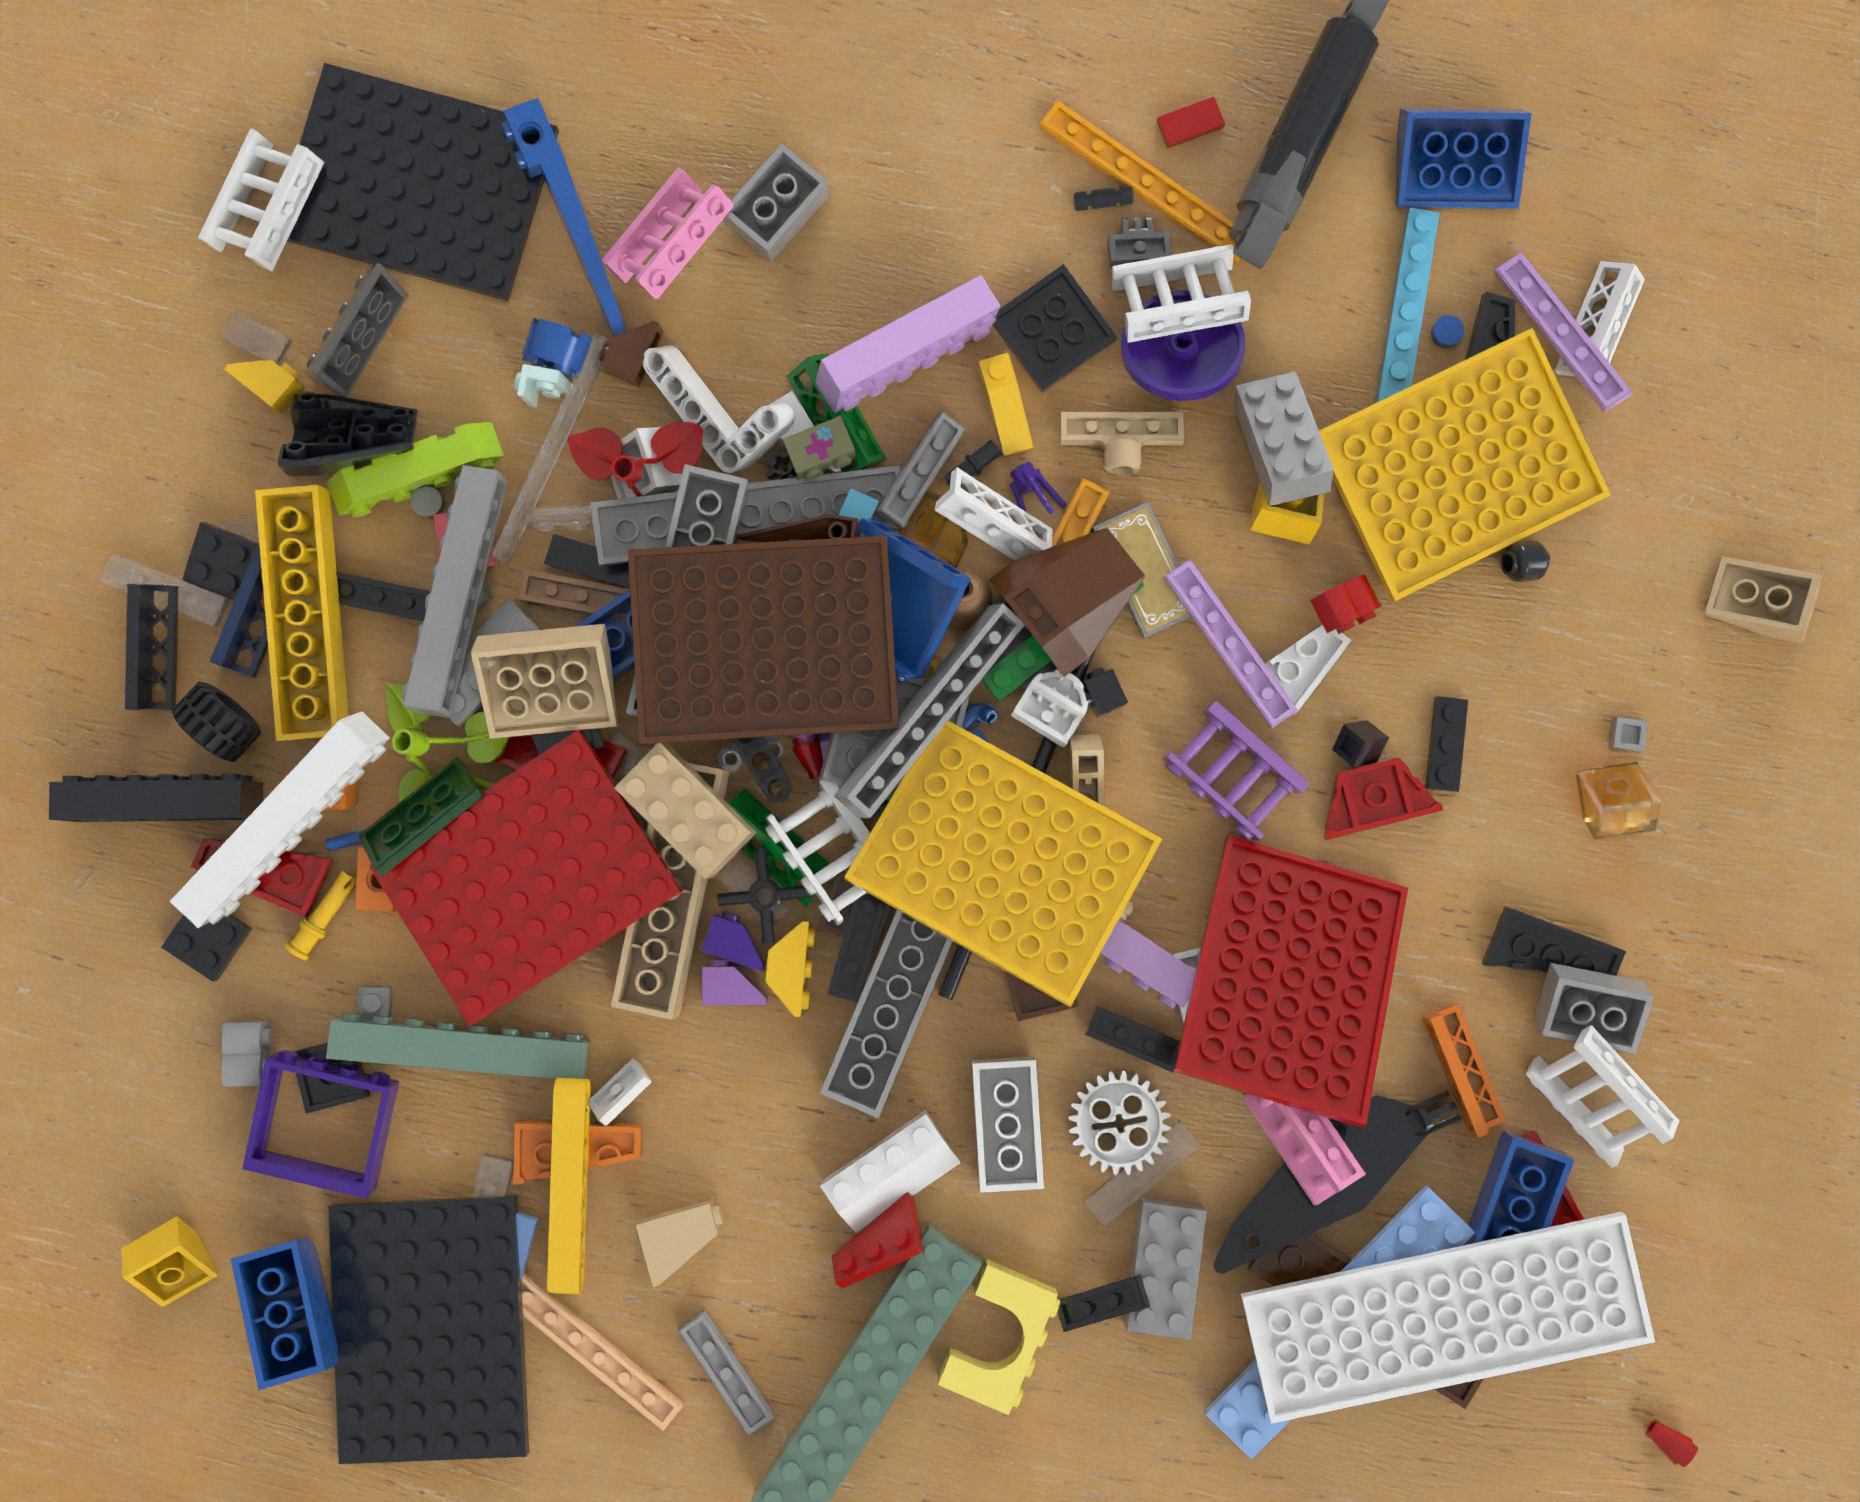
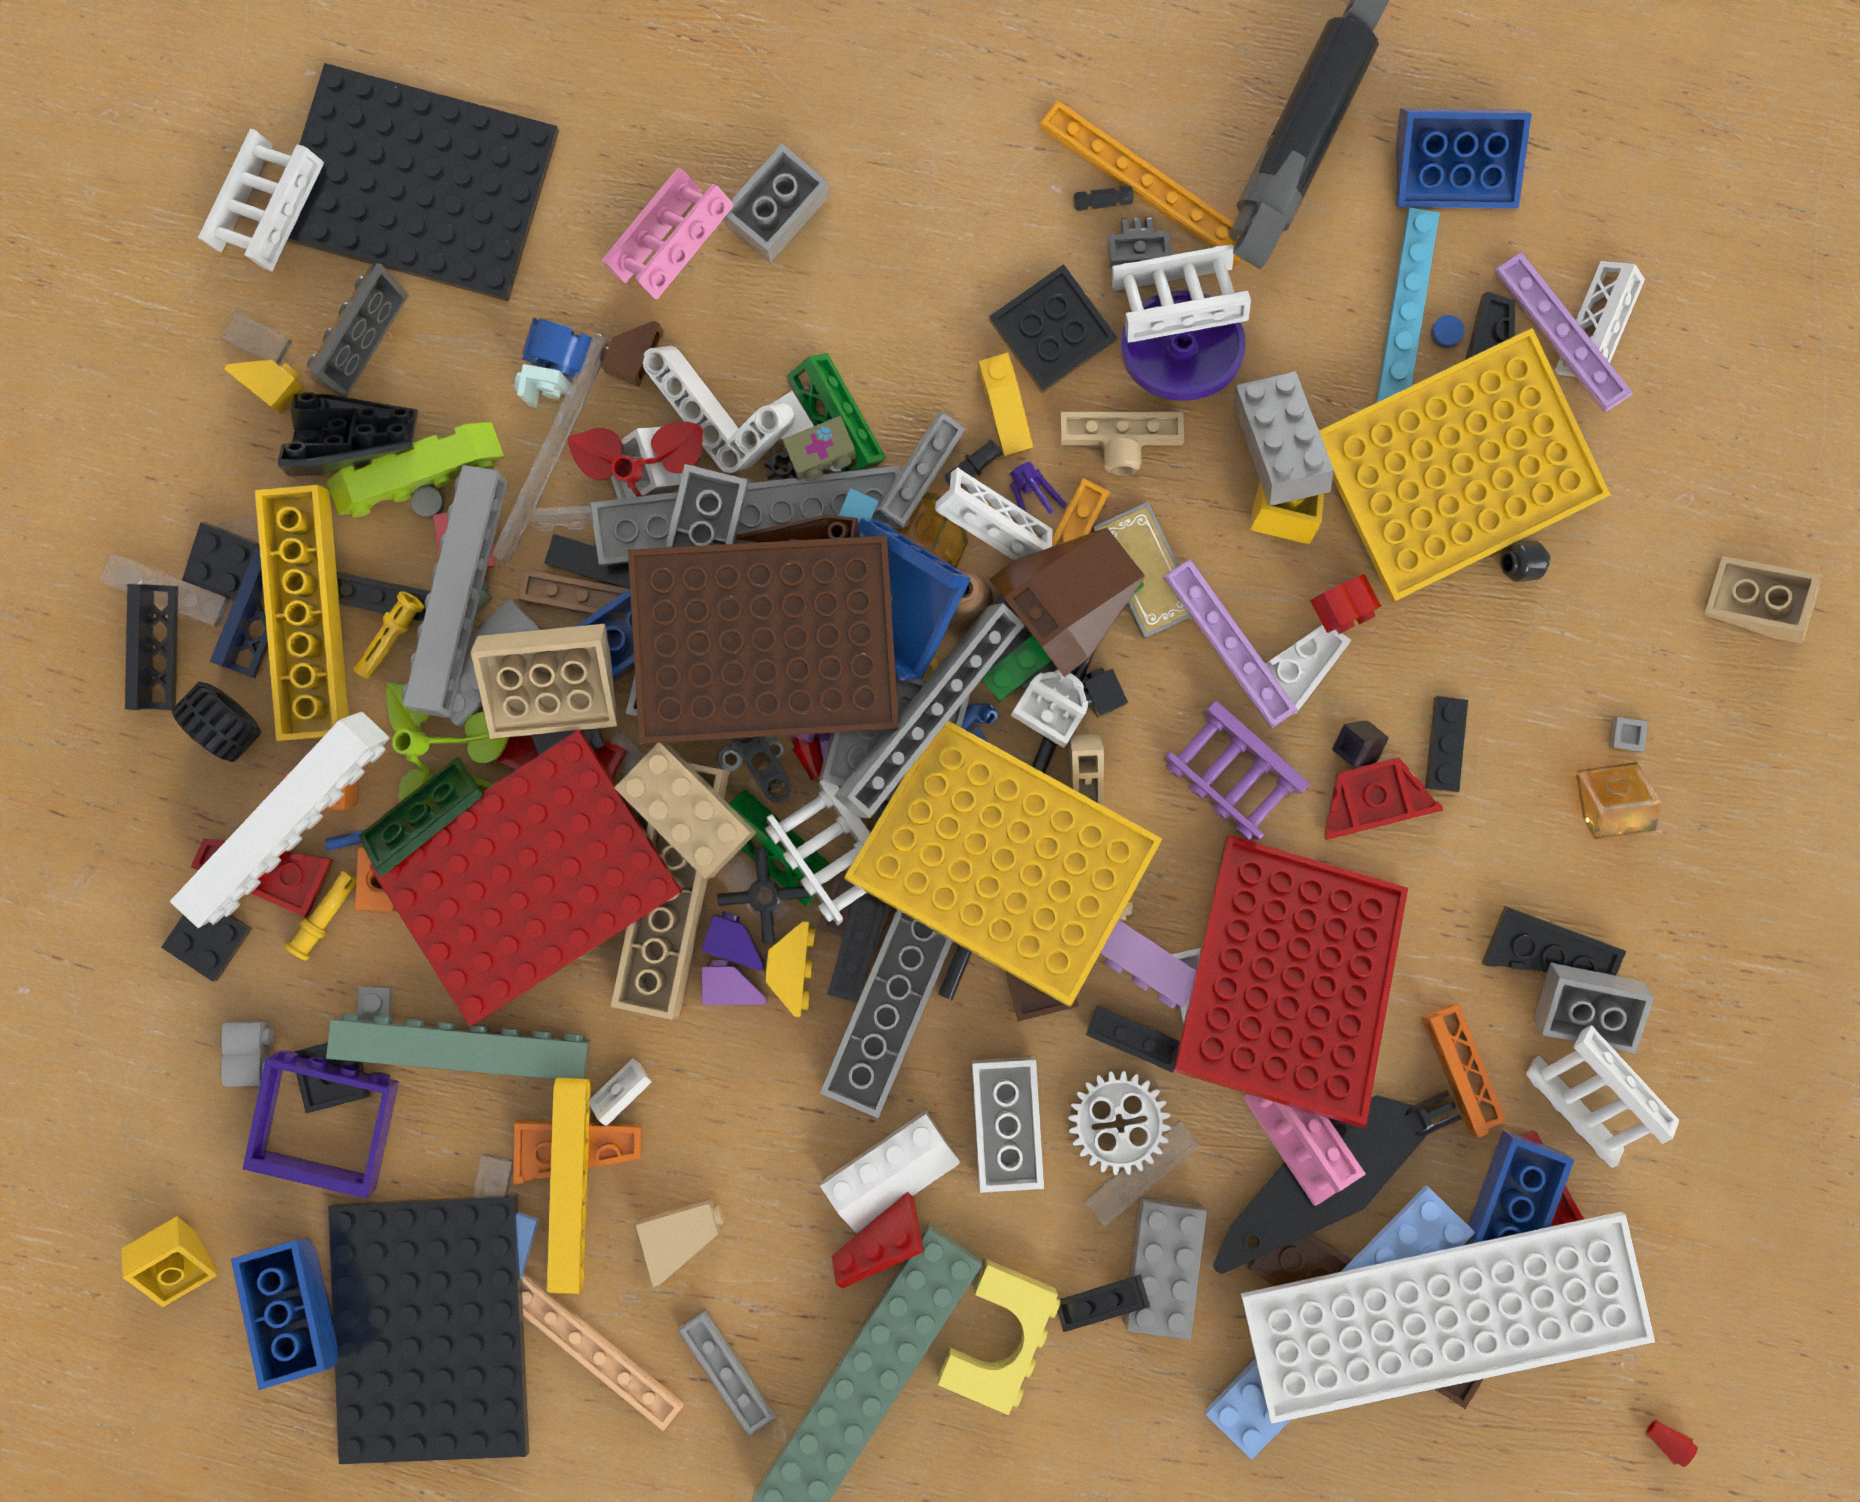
black brick [49,774,264,822] -> none
blue piece [501,98,627,337] -> none
lavender brick [815,275,1001,413] -> none
red tile [1157,97,1225,149] -> none
none -> yellow pin [353,591,424,679]

